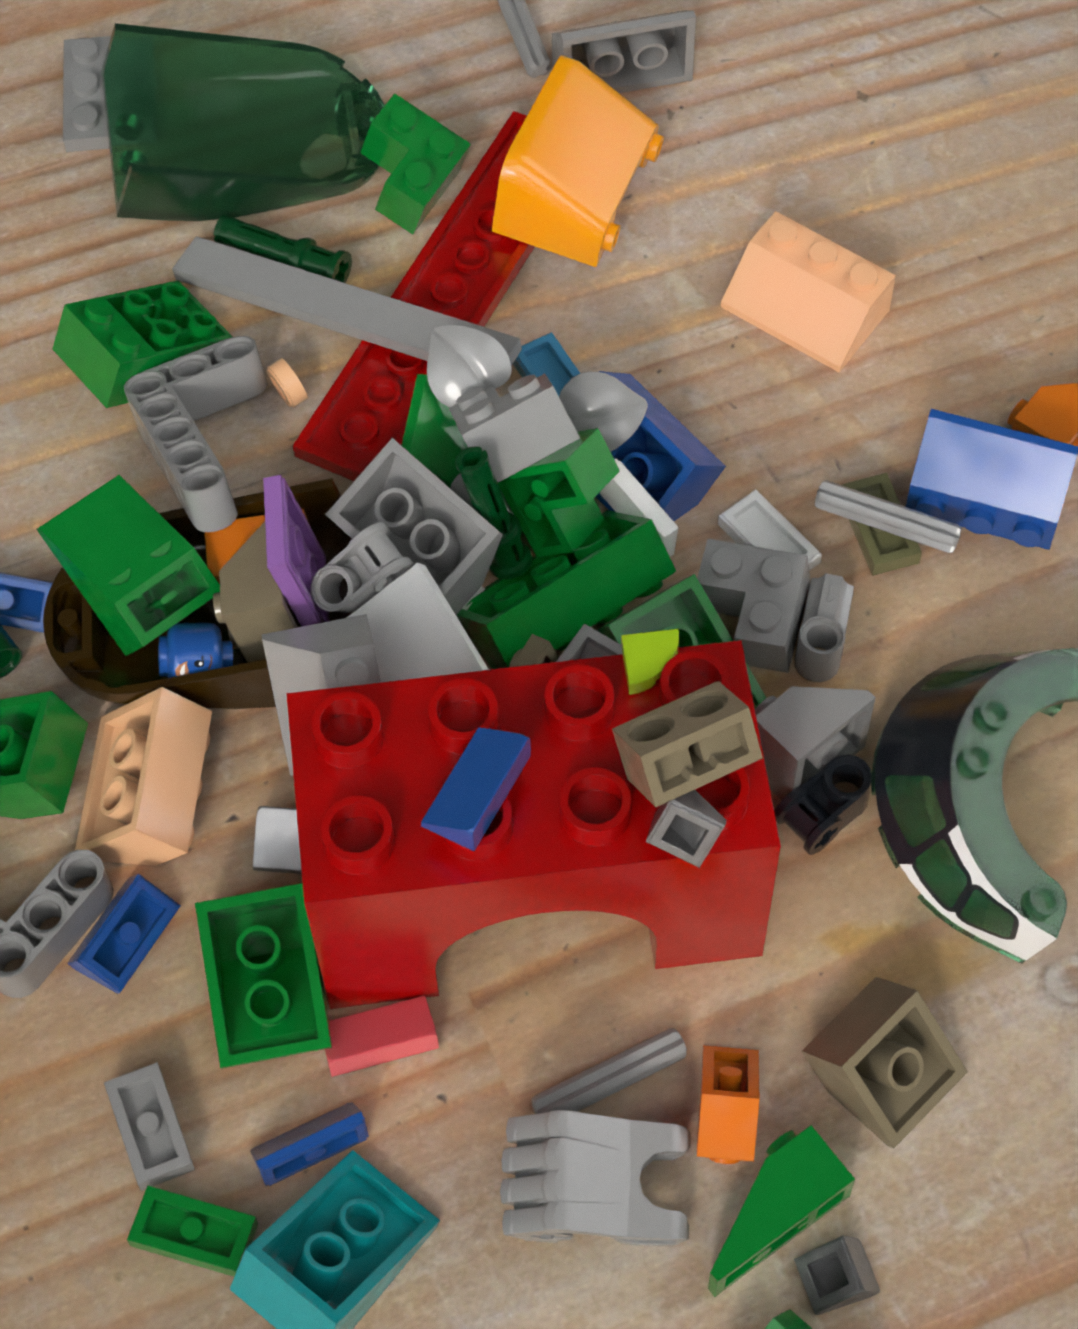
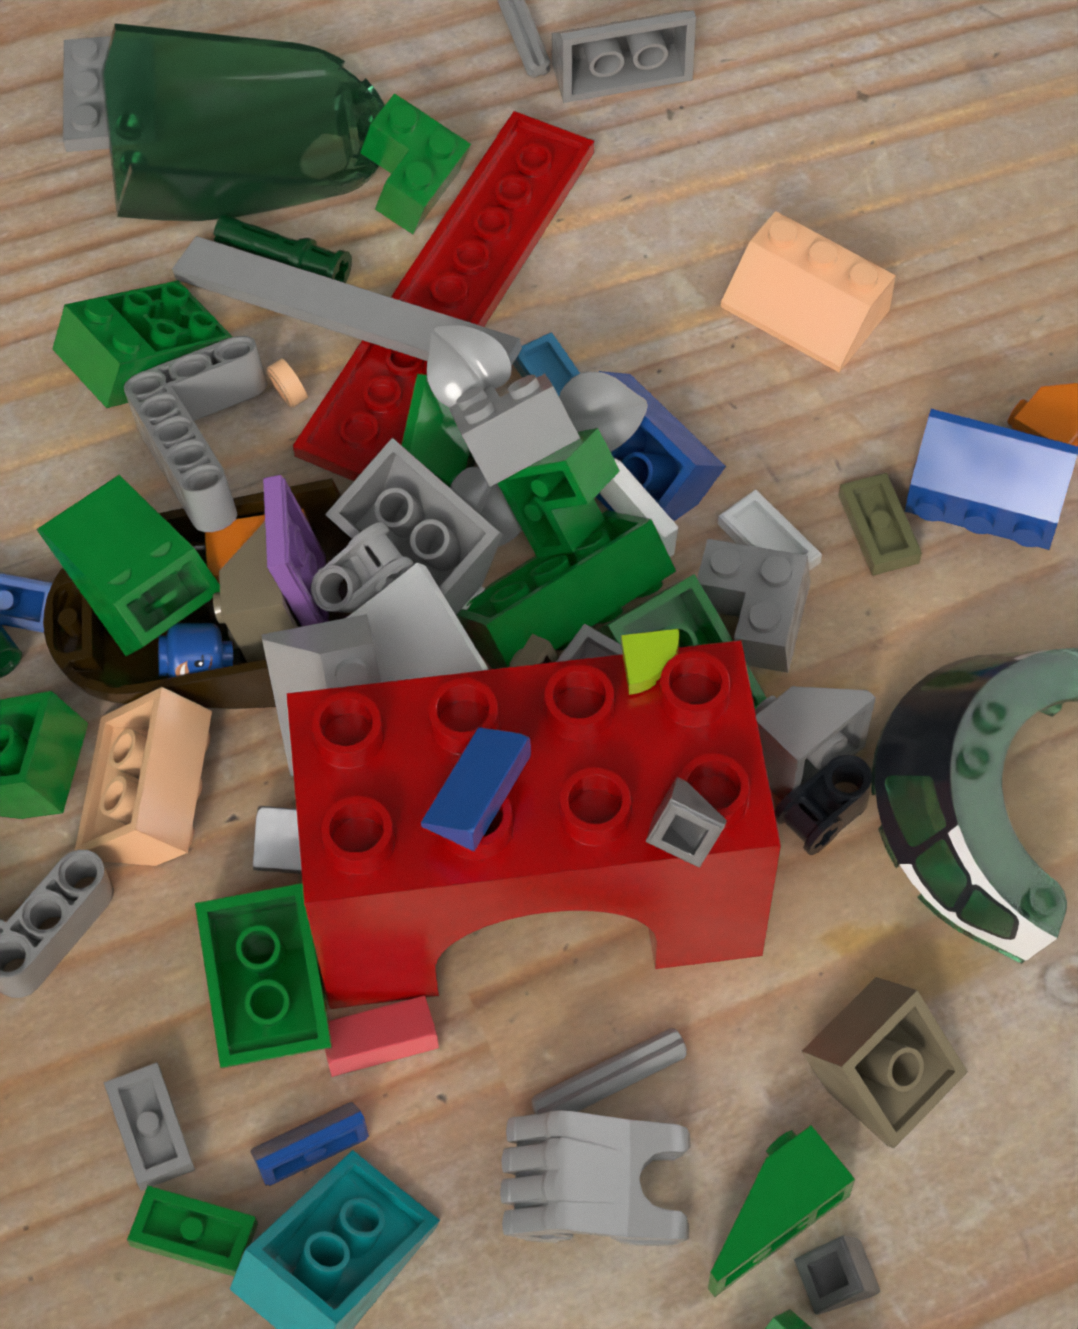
blue slope [67,874,181,994] -> none
dark green pin [455,446,533,579] -> none
light orange windscreen [492,55,664,267] -> none
dark tan brick [612,681,763,808] -> none
orange slope [696,1045,760,1164] -> none
light grey piece [794,573,854,682] -> none
light grey axle [815,480,962,553] -> none

